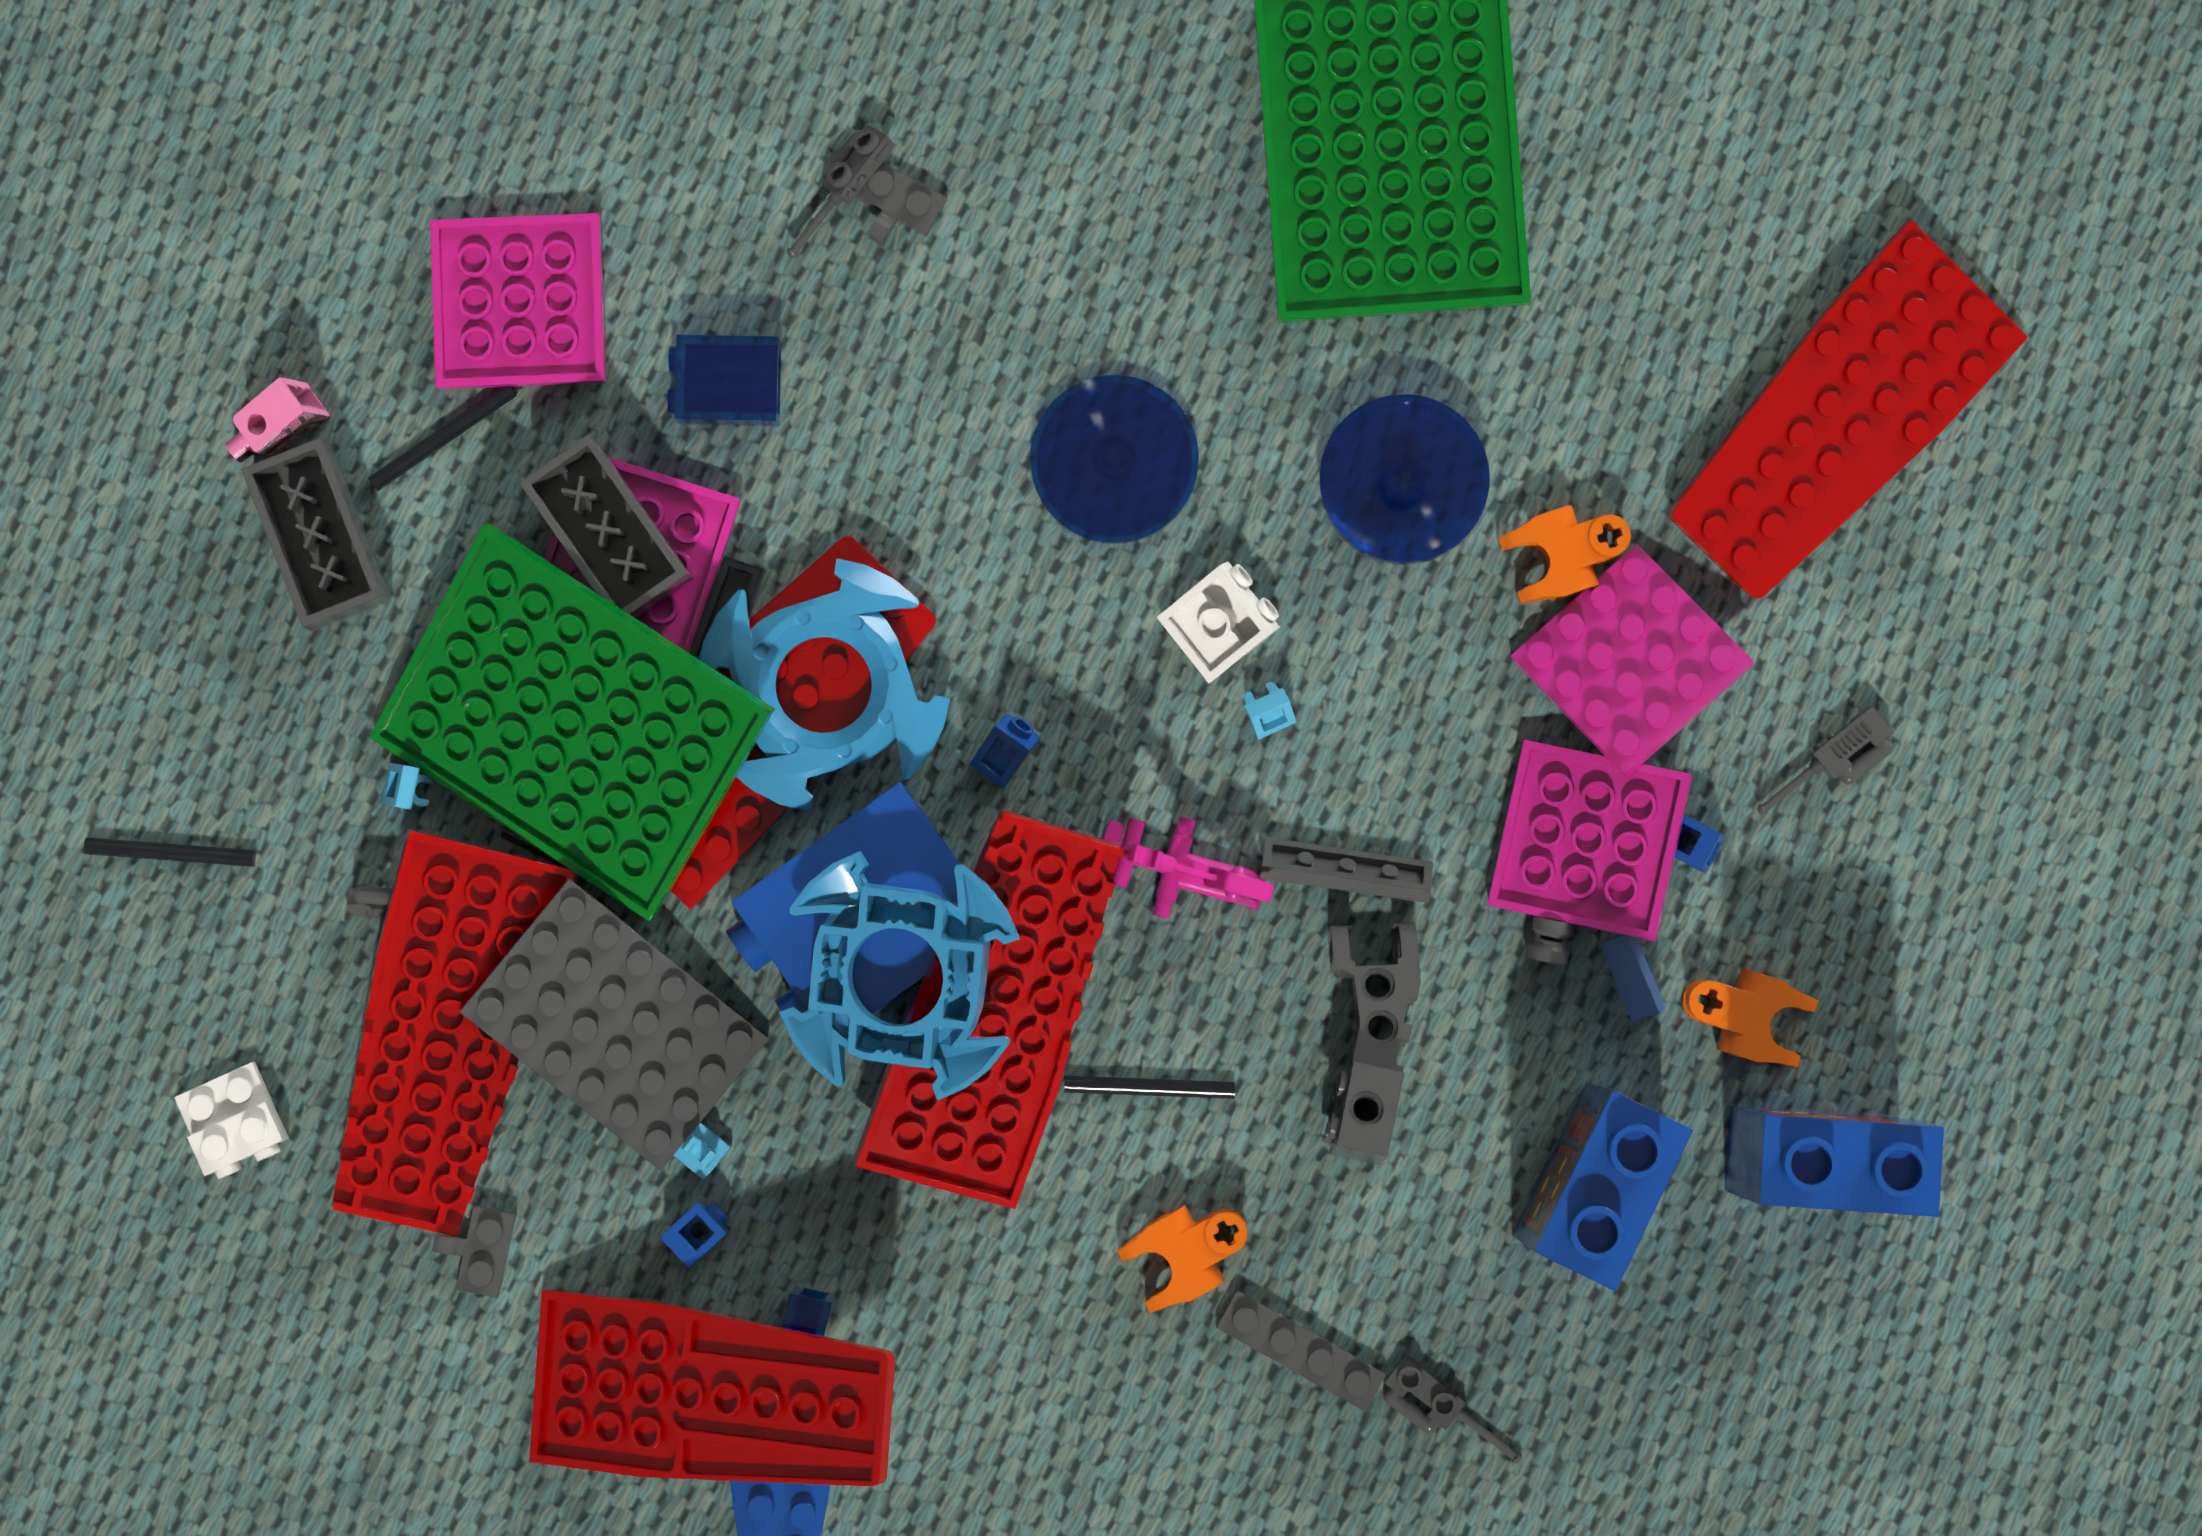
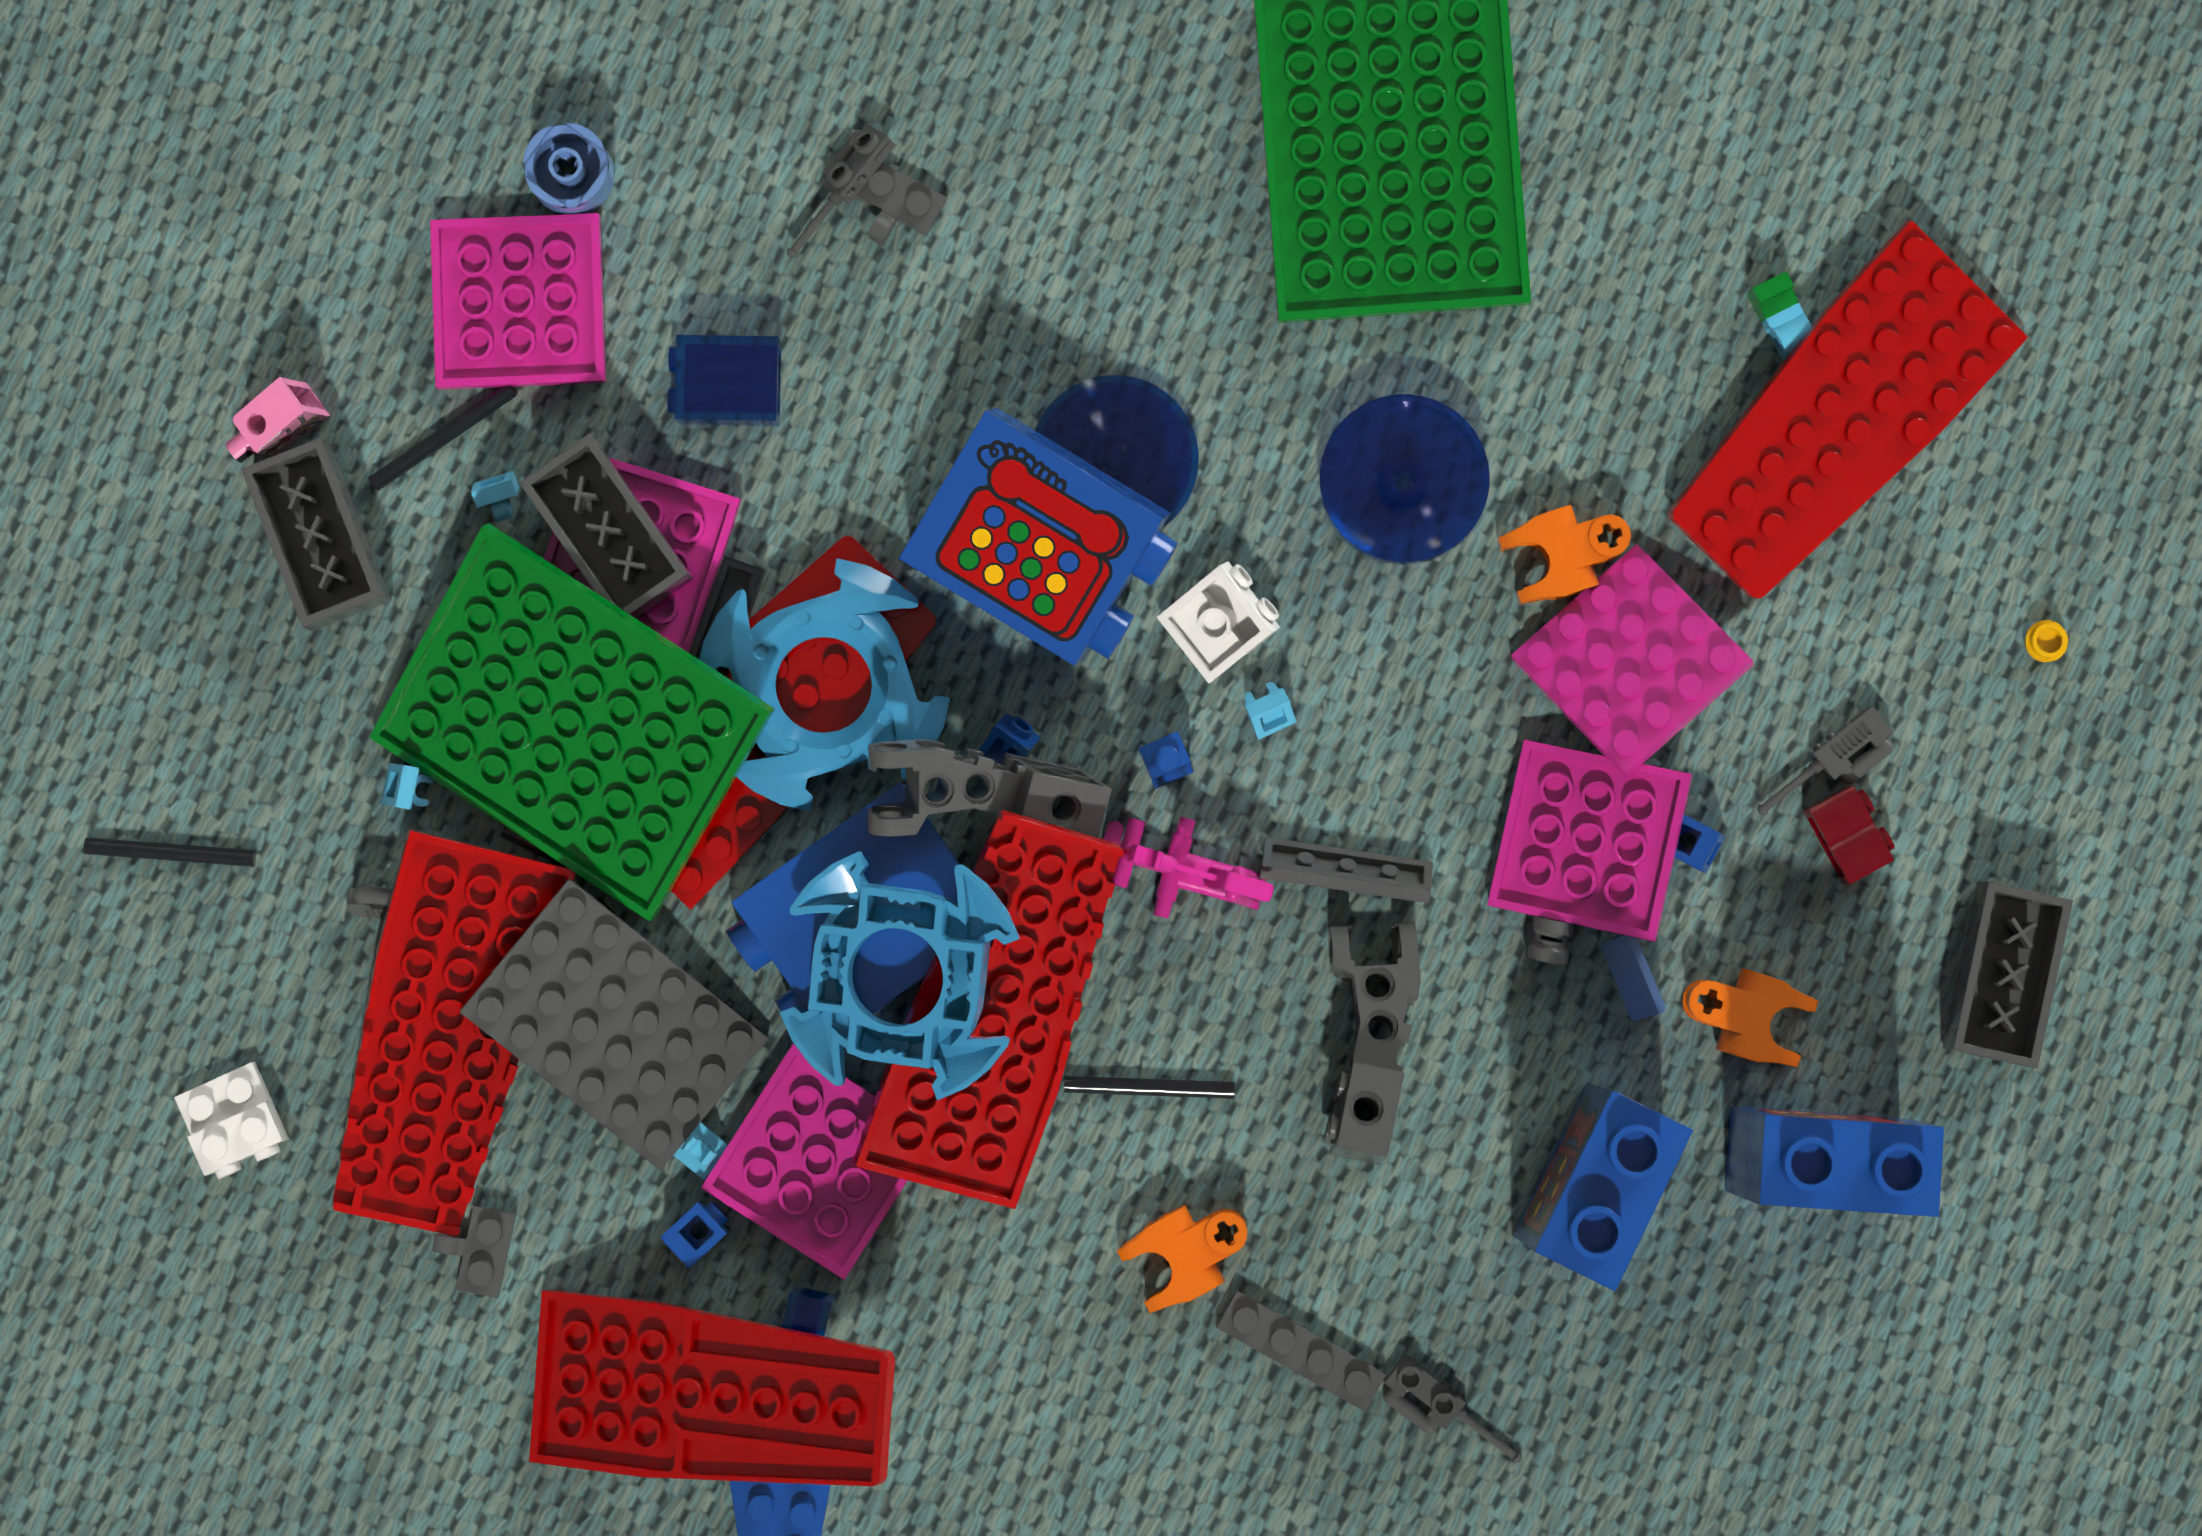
none -> medium azure tile [471,471,519,522]
none -> medium blue brick [524,123,615,215]
none -> dark pink plate [701,1043,908,1280]
none -> dark grey brick [868,739,1112,838]
none -> brick [899,408,1178,666]
none -> blue brick [1138,731,1194,789]
none -> leg [1747,271,1812,360]
none -> dark red brick [1803,786,1895,885]
none -> dark grey brick [1942,882,2073,1068]
none -> yellow plate [2024,620,2068,663]

